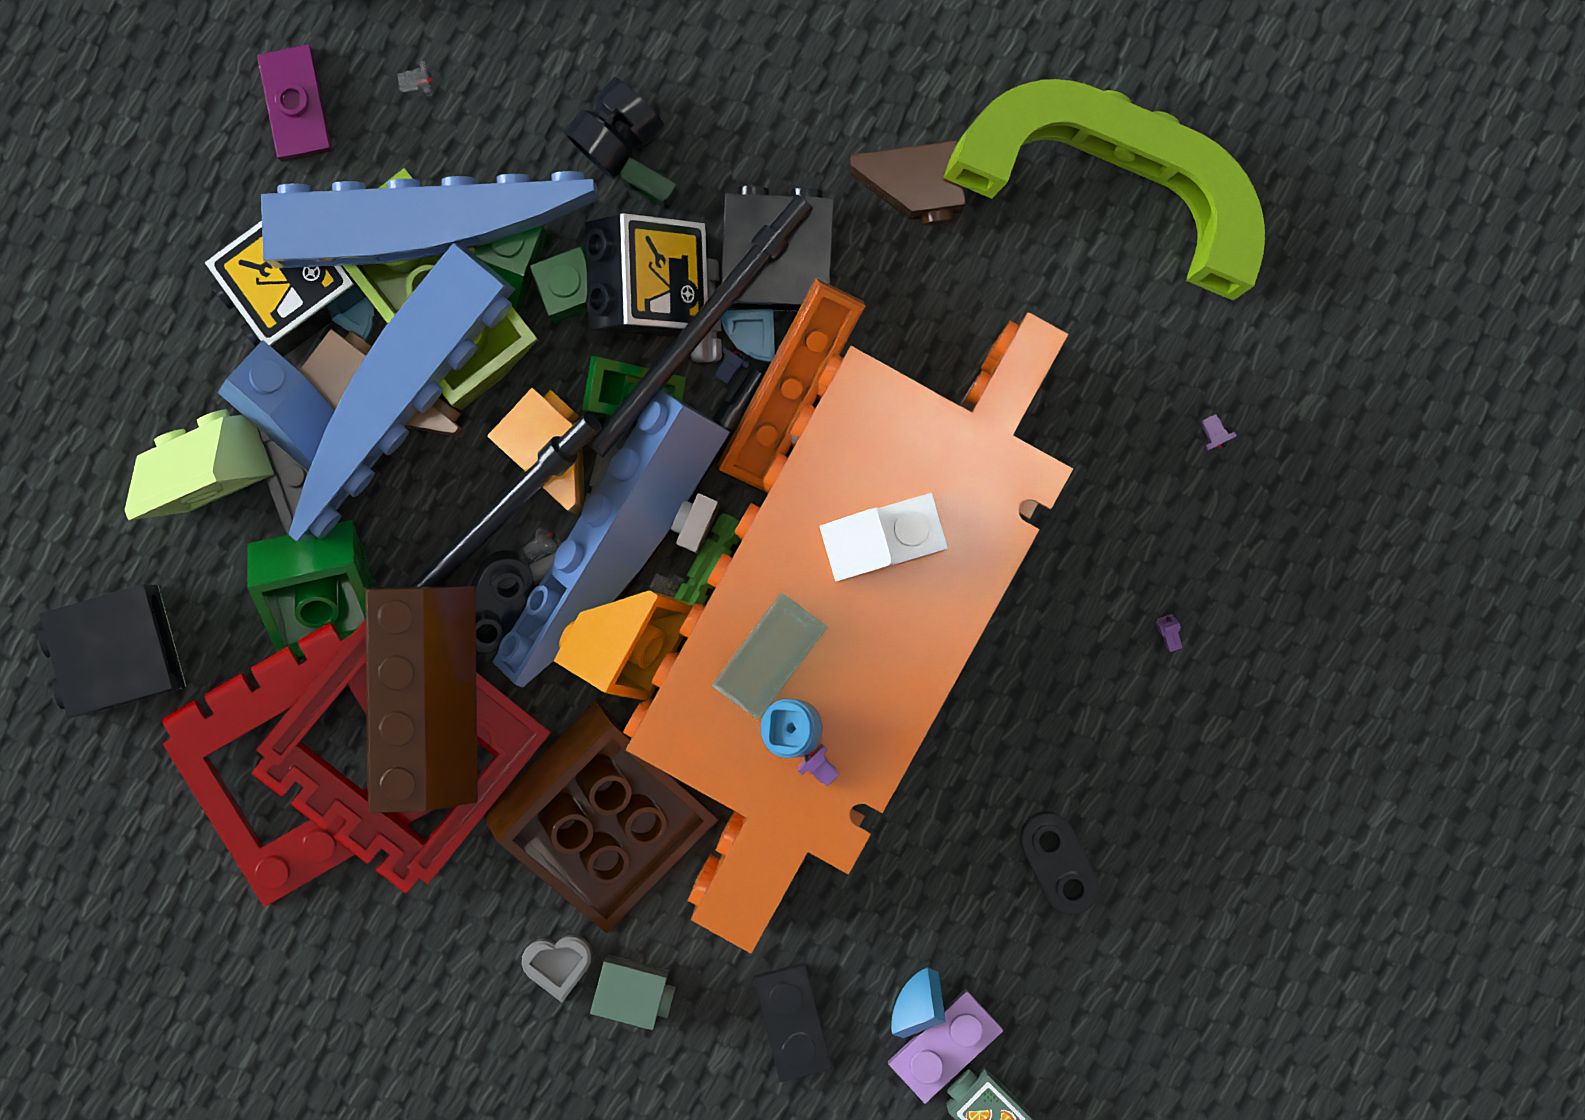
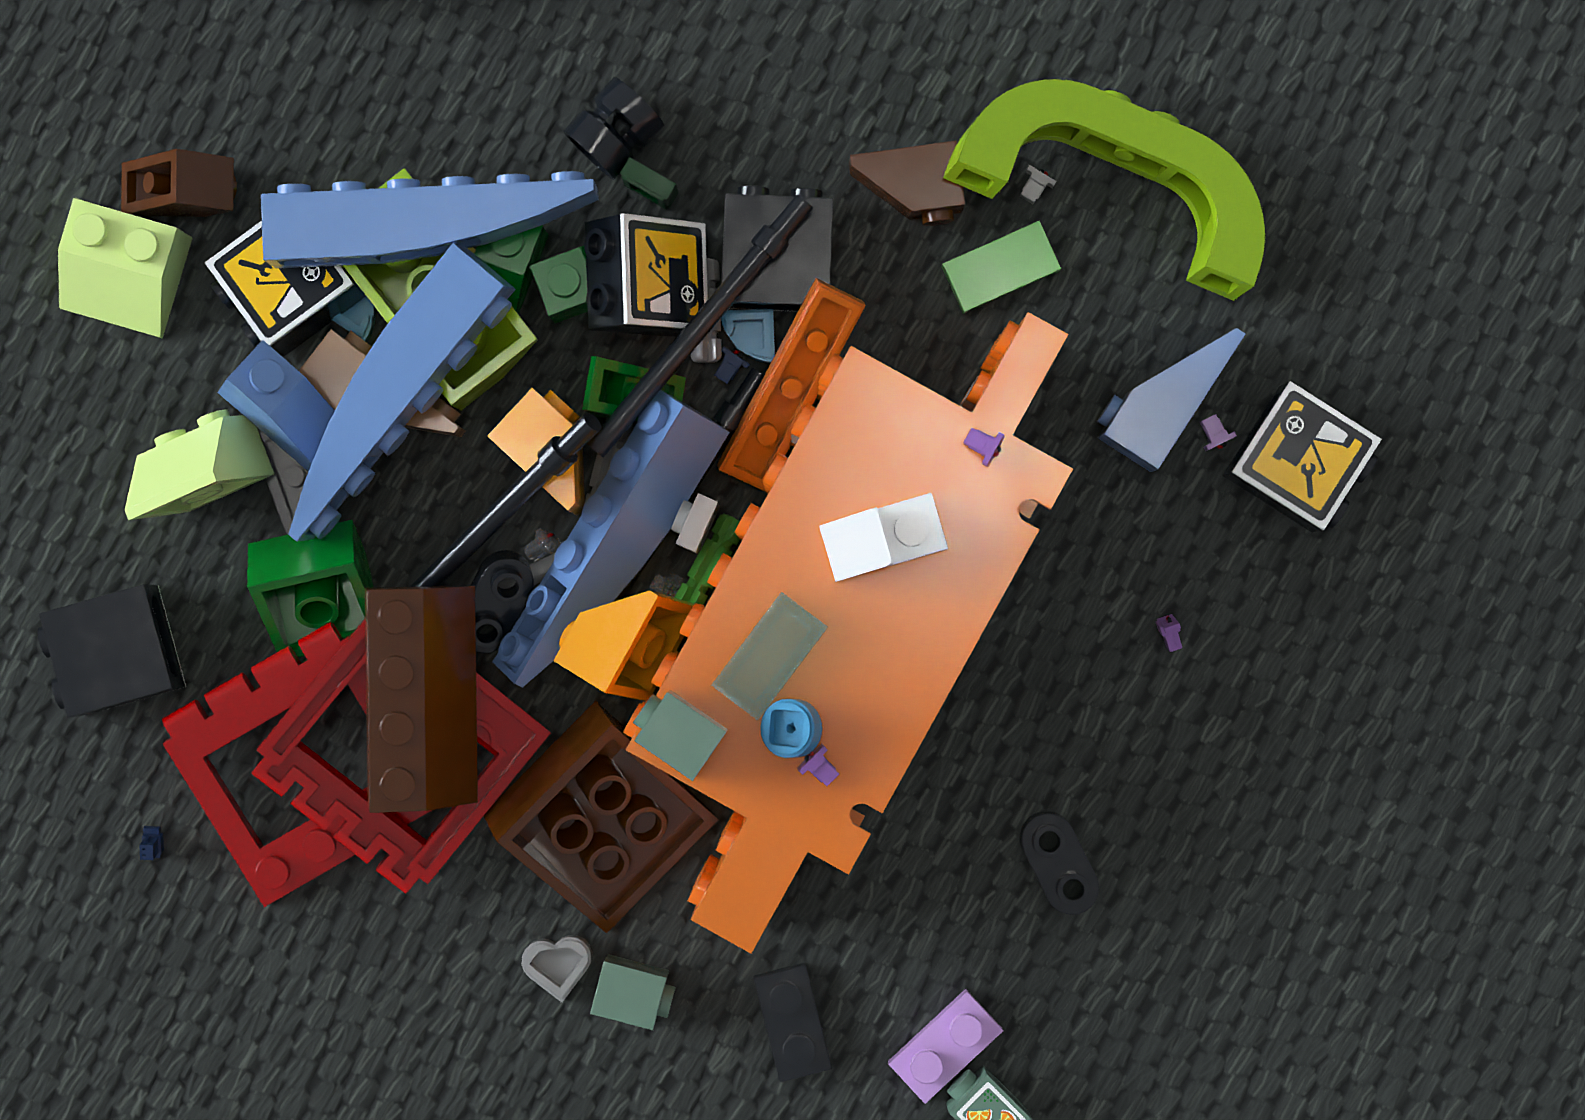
magenta plate [257,44,333,162] -> none
clear piece [397,61,432,96] -> none
dark azure tile [891,967,946,1038] -> none
none -> yellowish green slope [58,198,192,339]
none -> reddish brown slope [121,149,237,217]
none -> dark blue piece [139,826,164,860]
none -> sand green brick [633,690,728,781]
none -> bright green tile [942,220,1061,314]
none -> medium lavender piece [963,428,1005,467]
none -> light grey piece [1020,165,1057,204]
none -> medium blue slope [1097,328,1246,472]
none -> piece [1222,381,1382,532]

